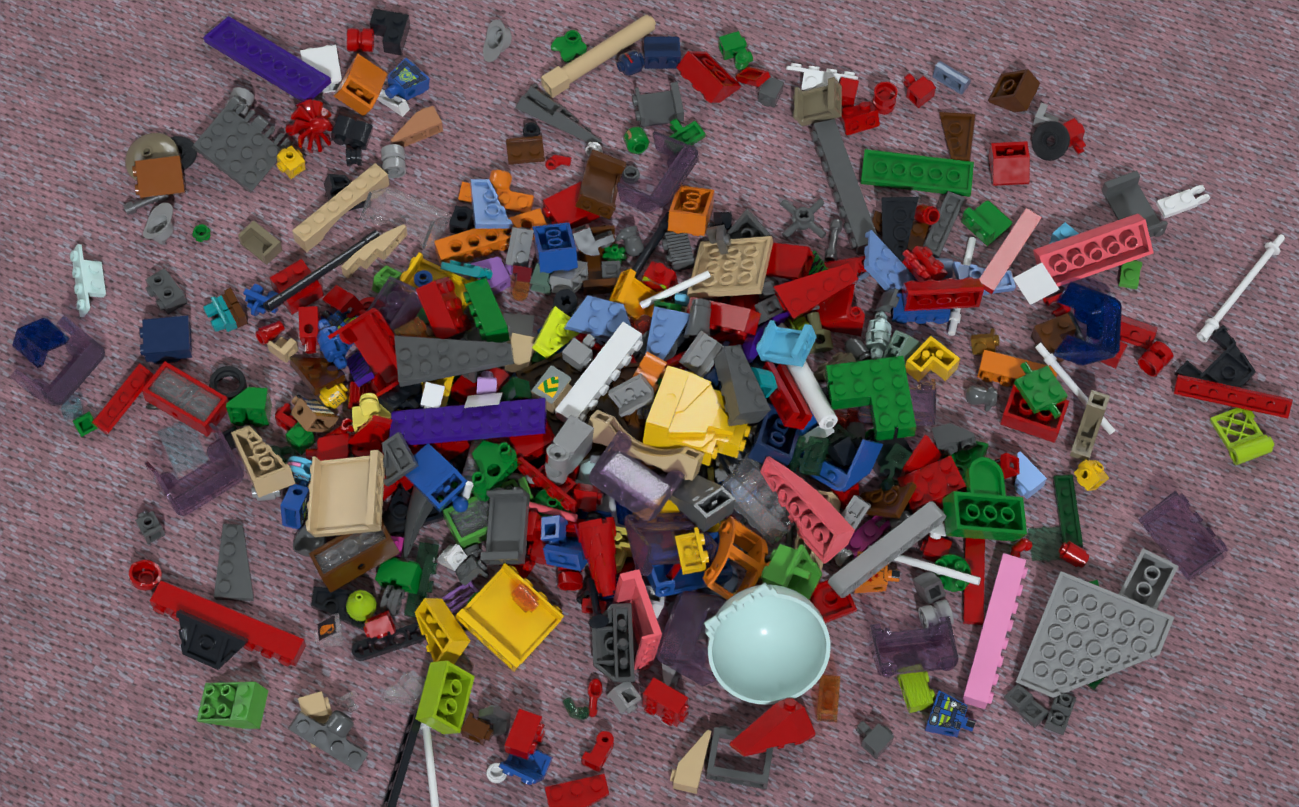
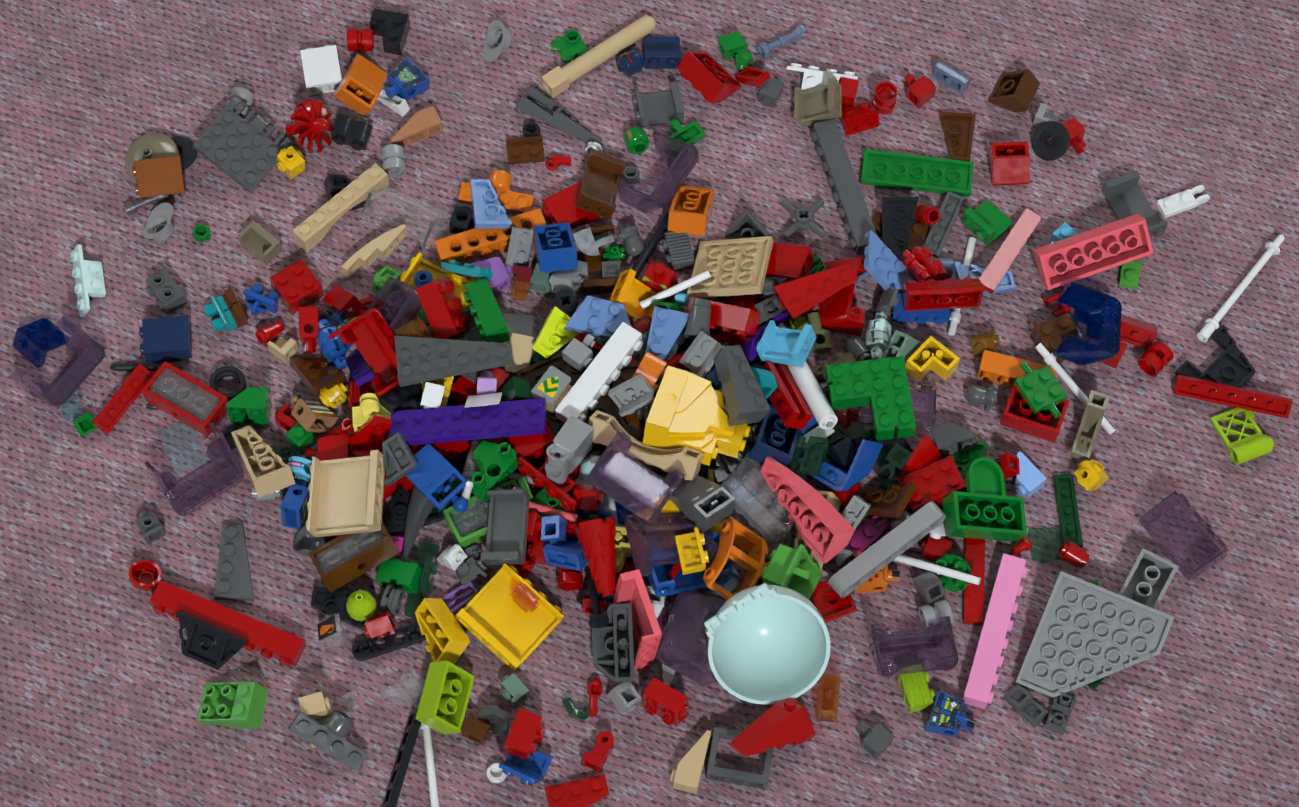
dark purple plate [203,16,332,102] -> none
black piece [263,230,380,312] -> none
black wheel [346,147,362,166] -> none
flat silver bracket [706,225,731,255] -> none
black bracket [710,212,732,230] -> none
flat silver bar [825,219,843,262] -> none
white sticker [1013,263,1060,304] -> none
none -> pearl dark grey piece [110,363,157,371]
none -> sand green brick [499,673,530,709]
none -> sand blue piece [757,25,807,60]

